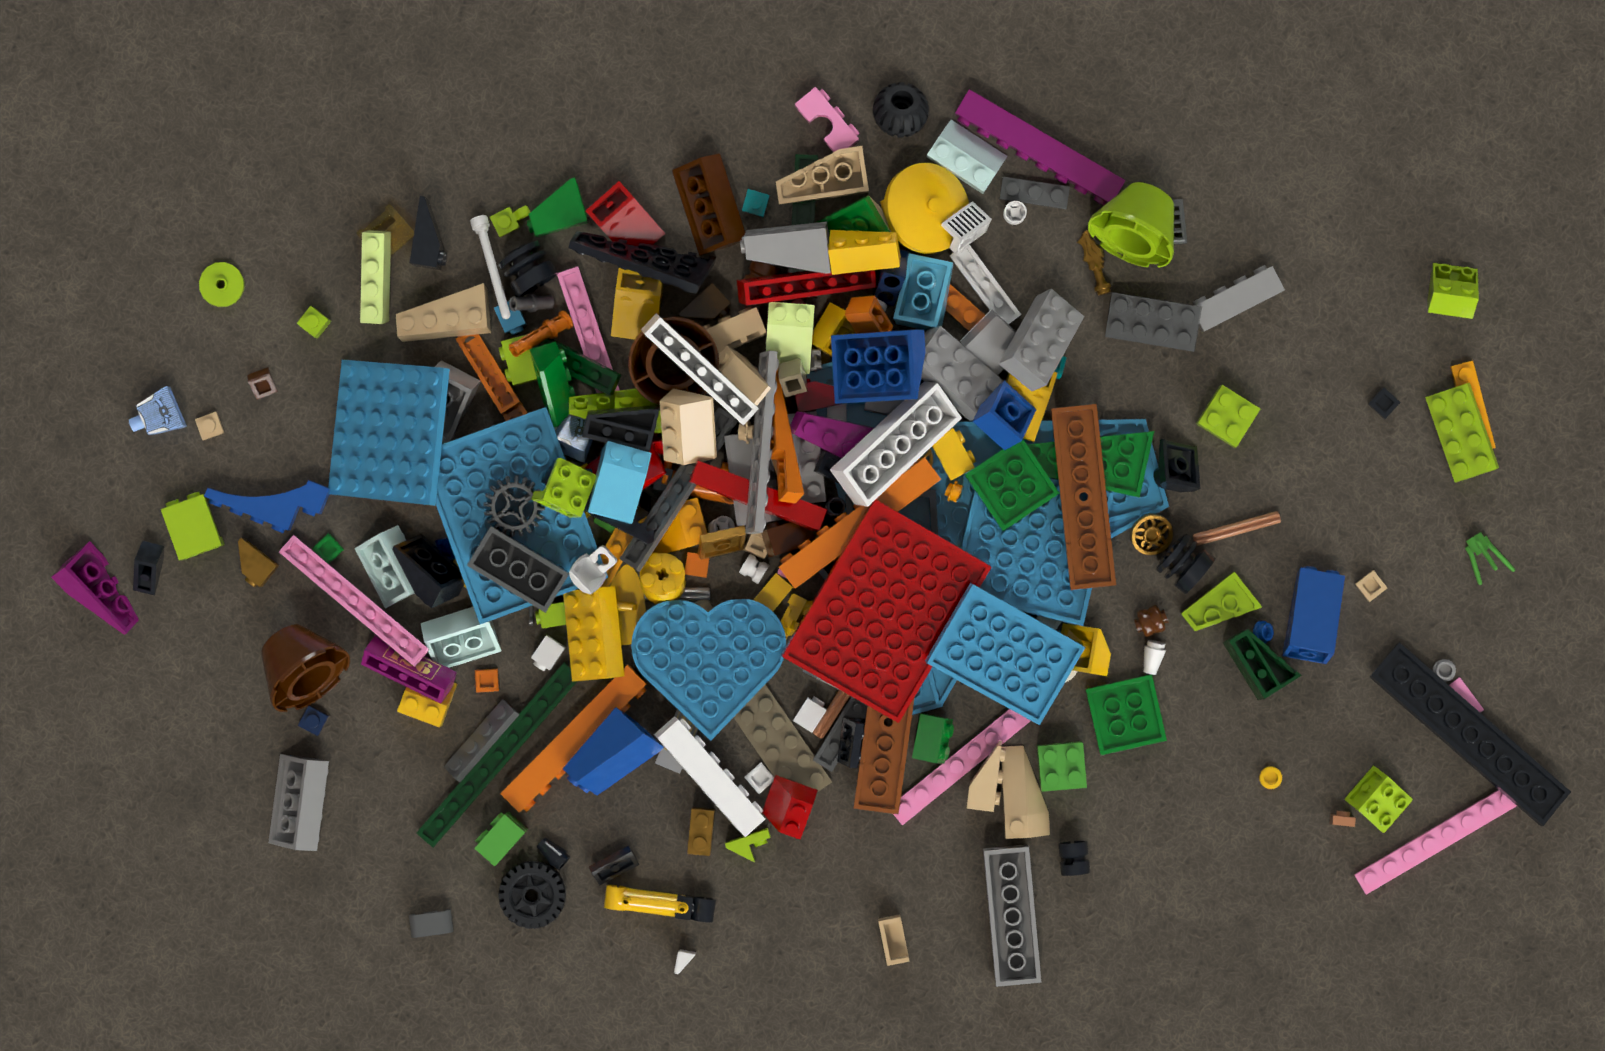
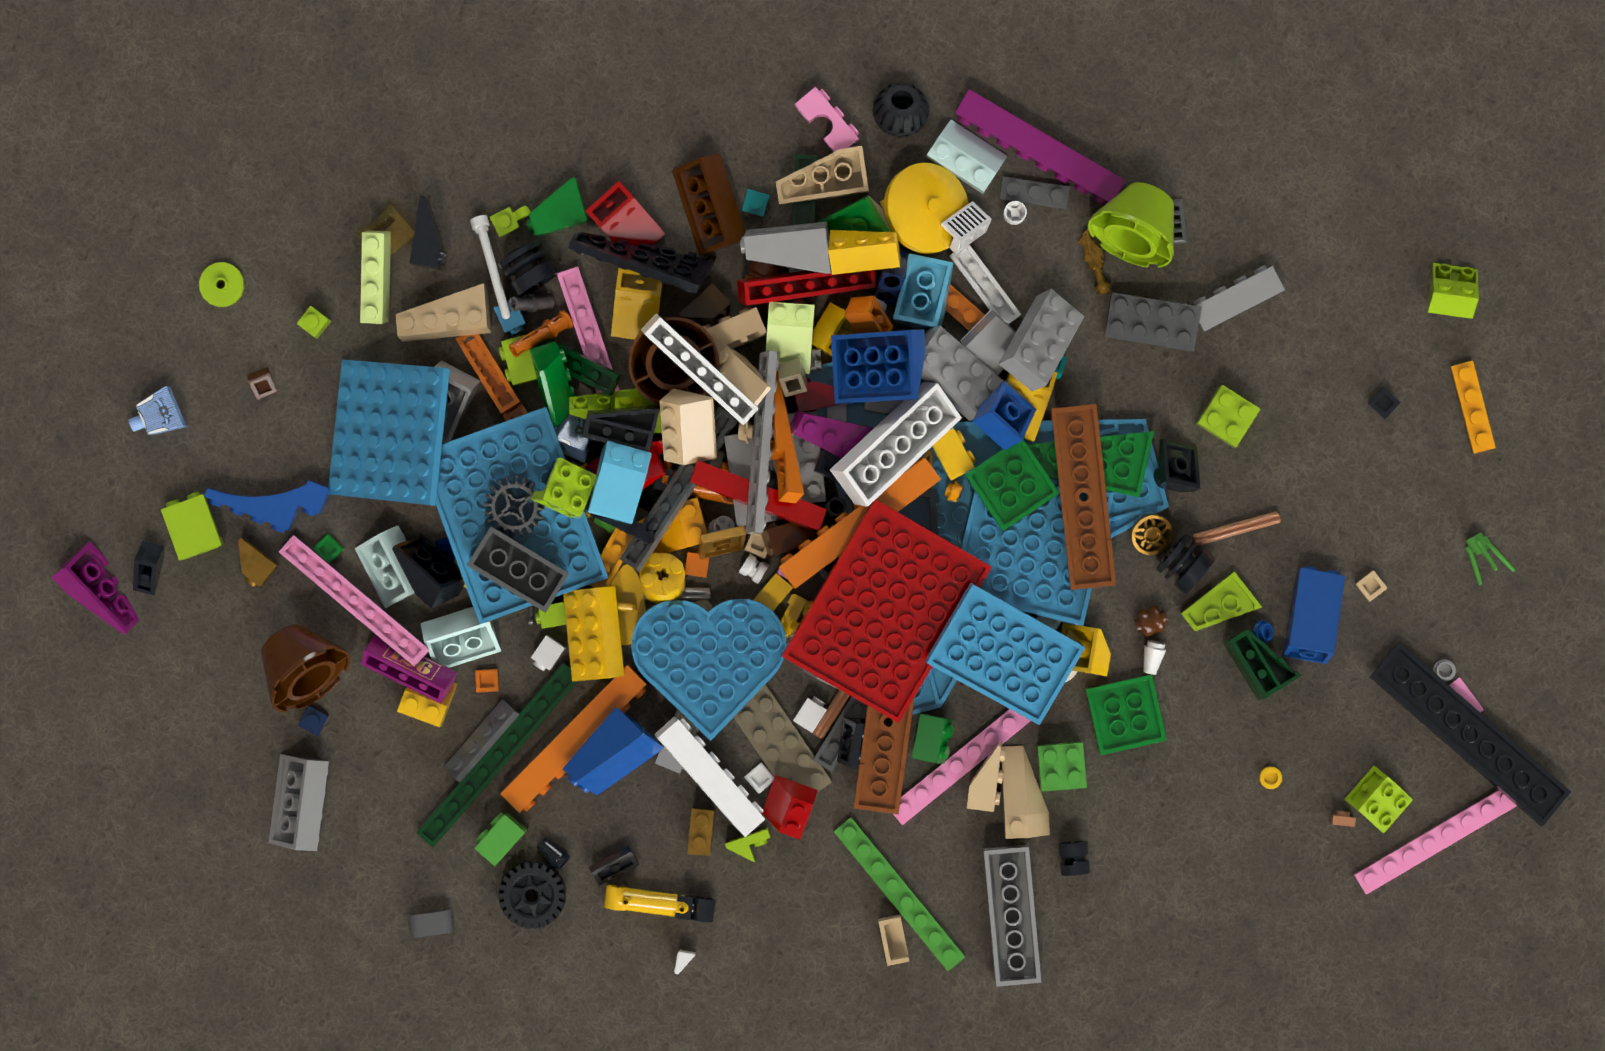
tan plate [195,412,224,441] -> none
white piece [569,545,617,594] -> none
lime plate [1425,383,1499,483] -> none
none -> bright green plate [834,817,965,971]

